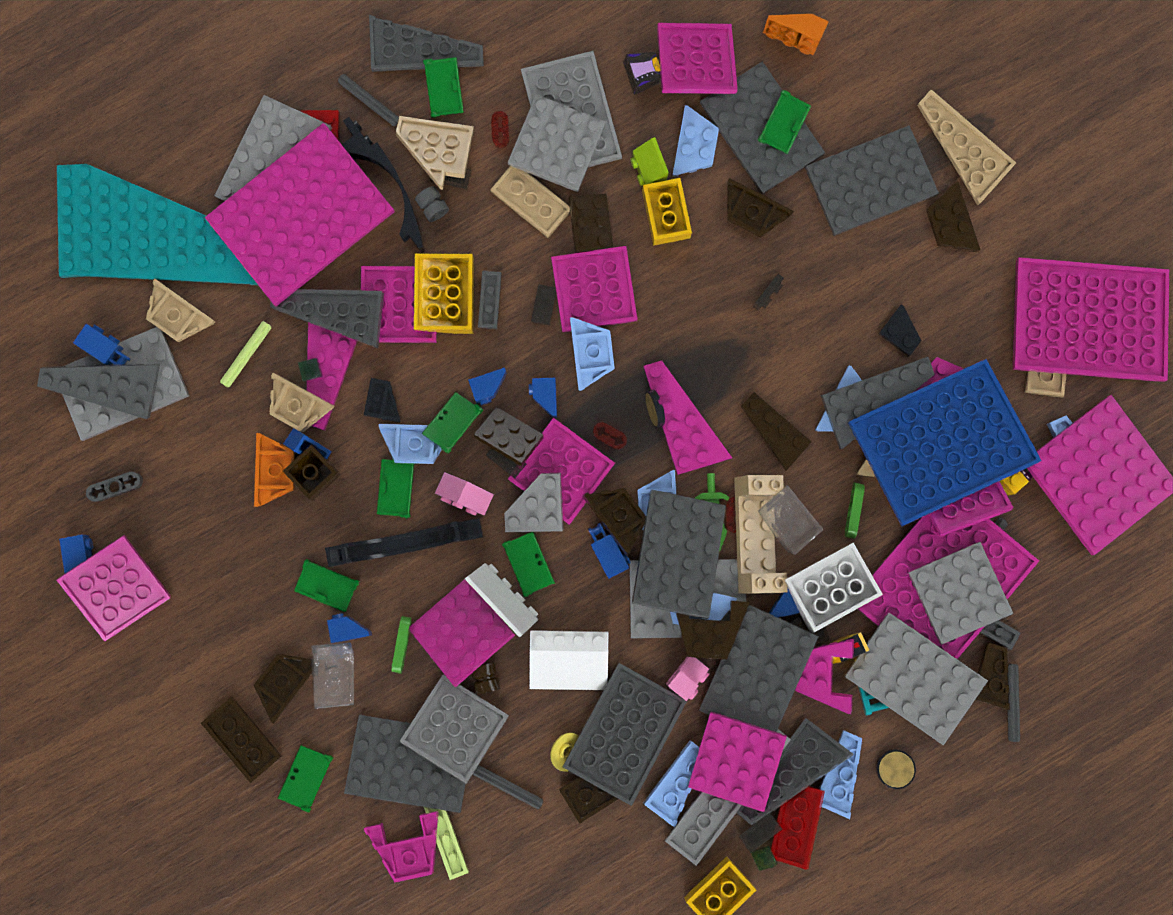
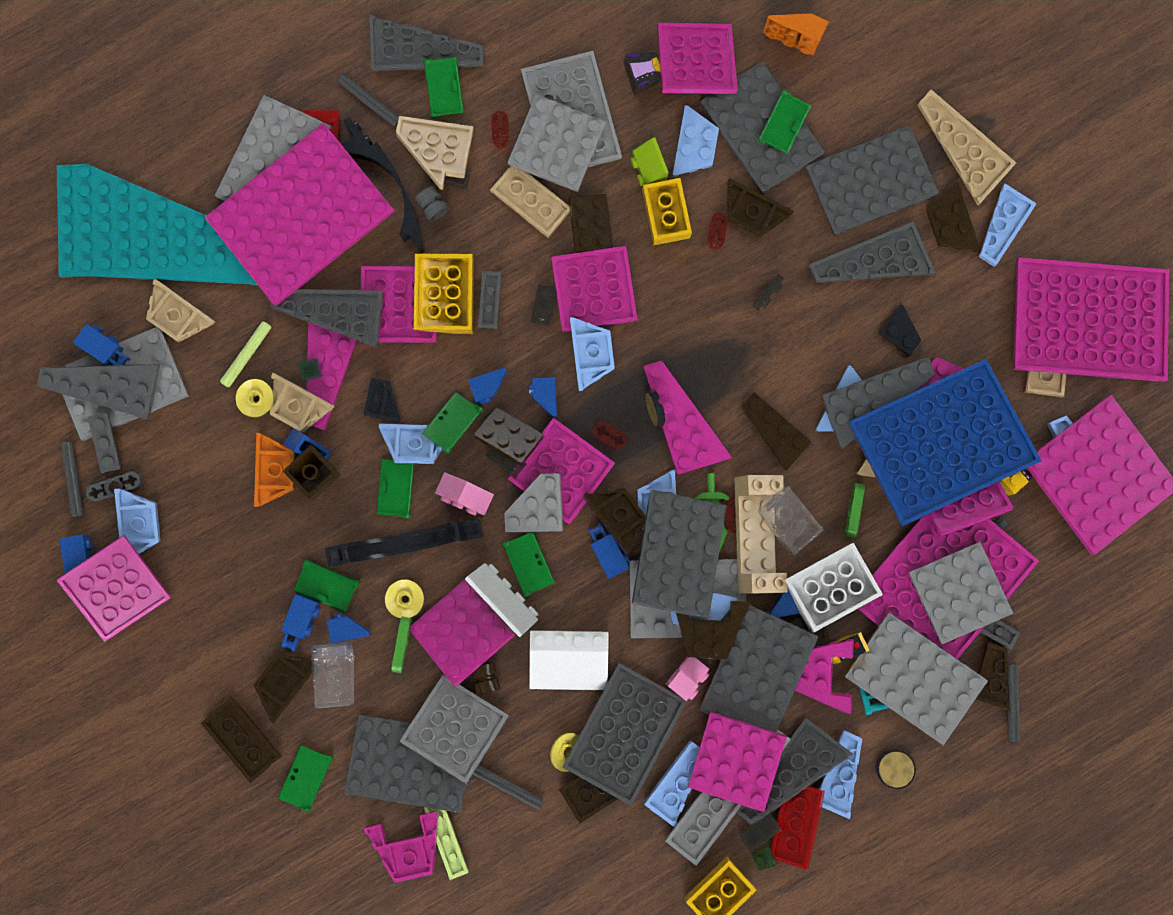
none -> dark grey axle [61,442,83,517]
none -> dark grey plate [88,412,122,473]
none -> light blue wing [114,488,161,554]
none -> light yellow dish [236,379,274,417]
none -> blue brick [281,594,321,652]
none -> light yellow dish [385,580,424,618]
none -> clear red beam [707,213,728,250]
none -> dark grey wing [808,222,936,283]
none -> light blue wing [978,183,1036,267]

